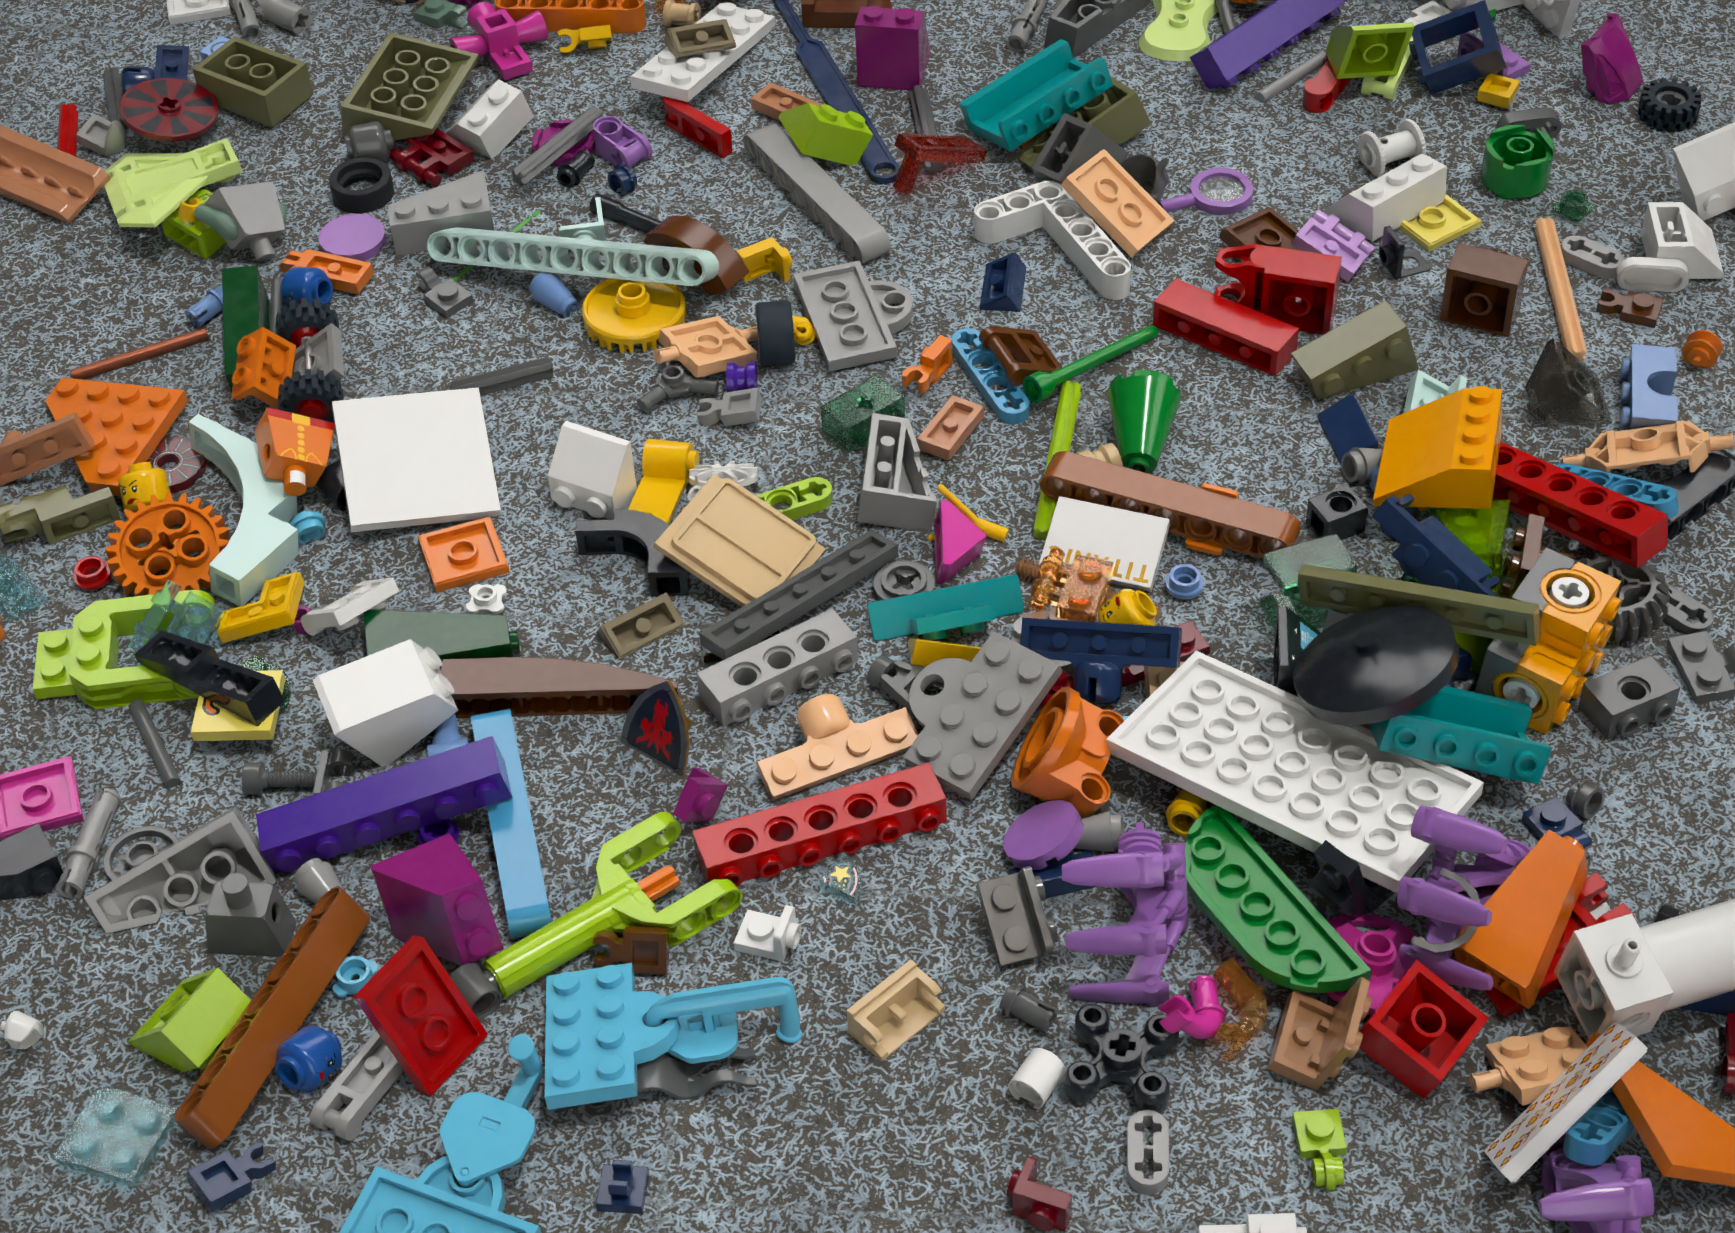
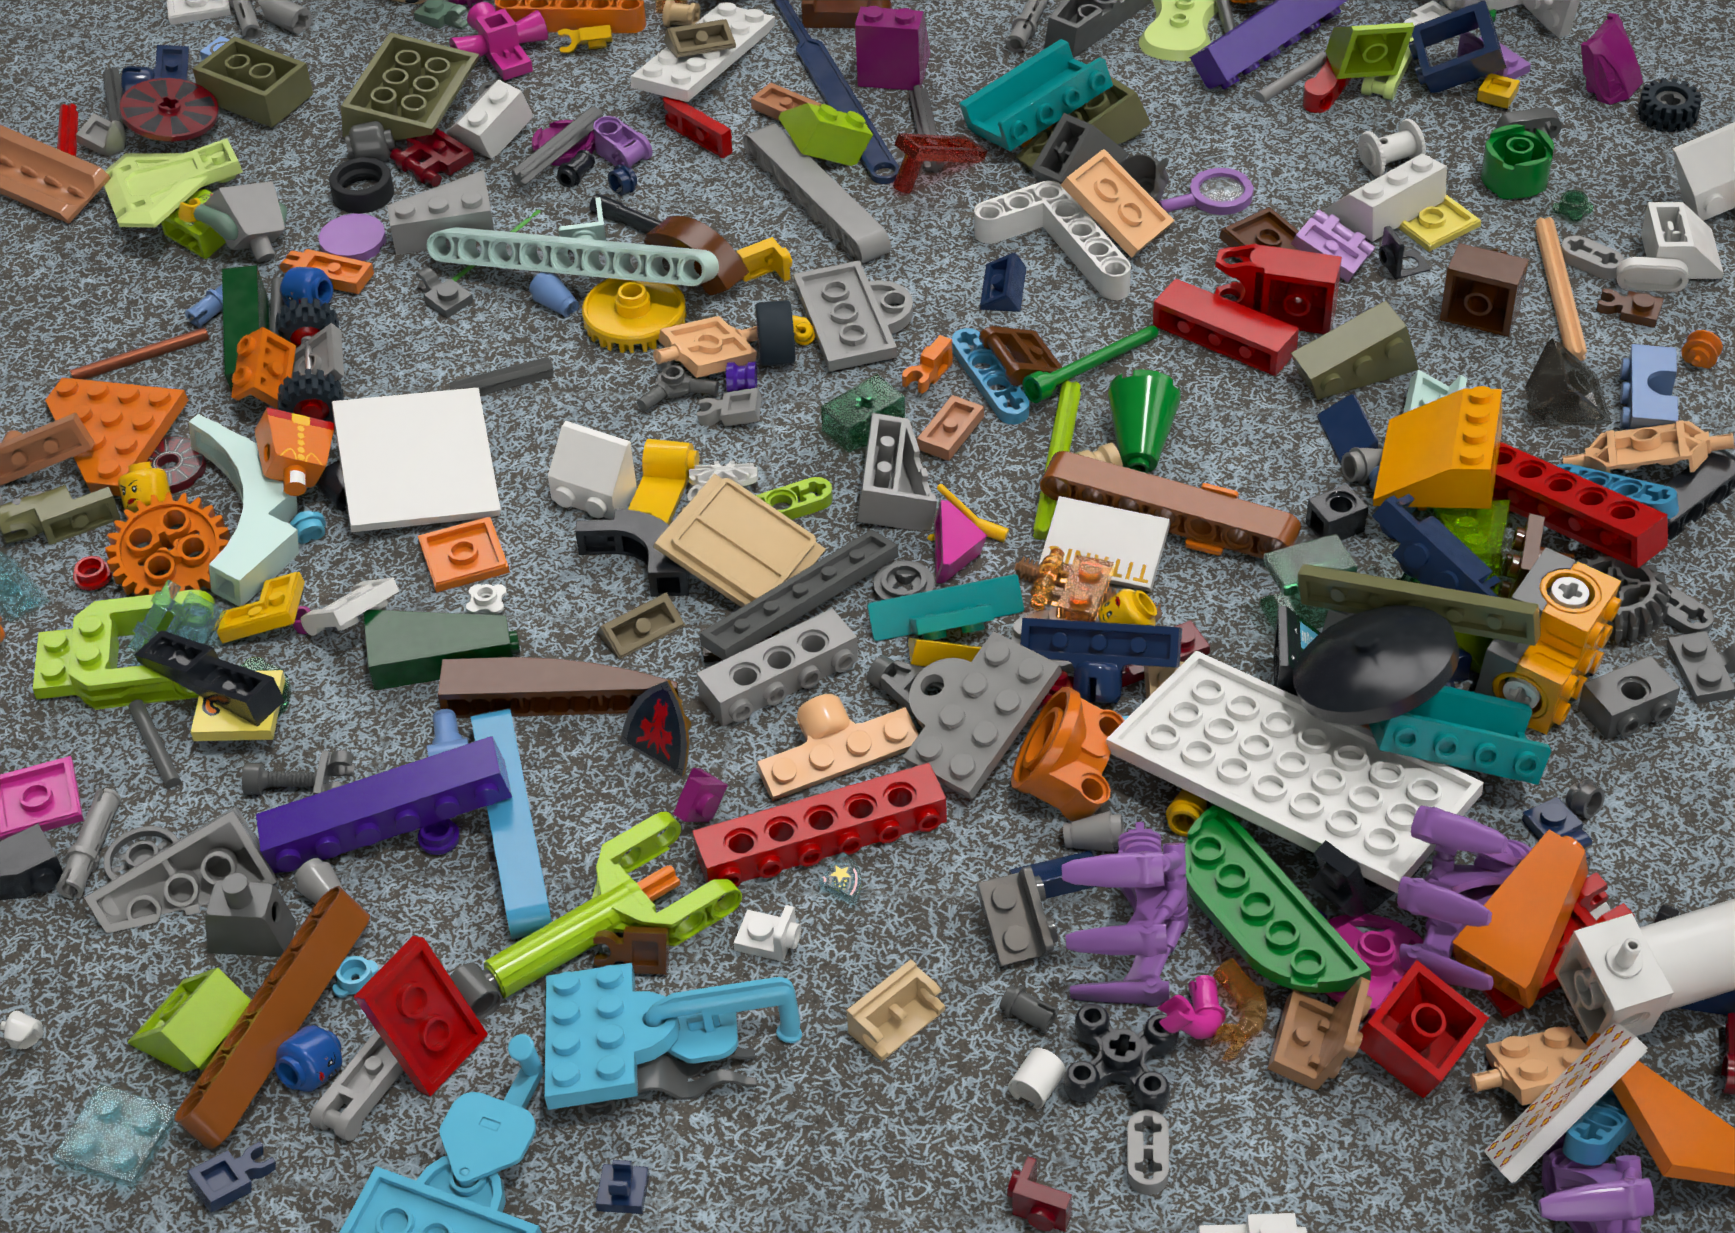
white slope [313,639,458,767] -> none
magenta slope [370,833,504,965] -> none
medium lavender tile [1003,800,1084,870] -> none
medium blue plate [1165,564,1204,600] -> none
lime plate [1292,1109,1347,1191] -> none
light grey helmet [1411,867,1480,953] -> none

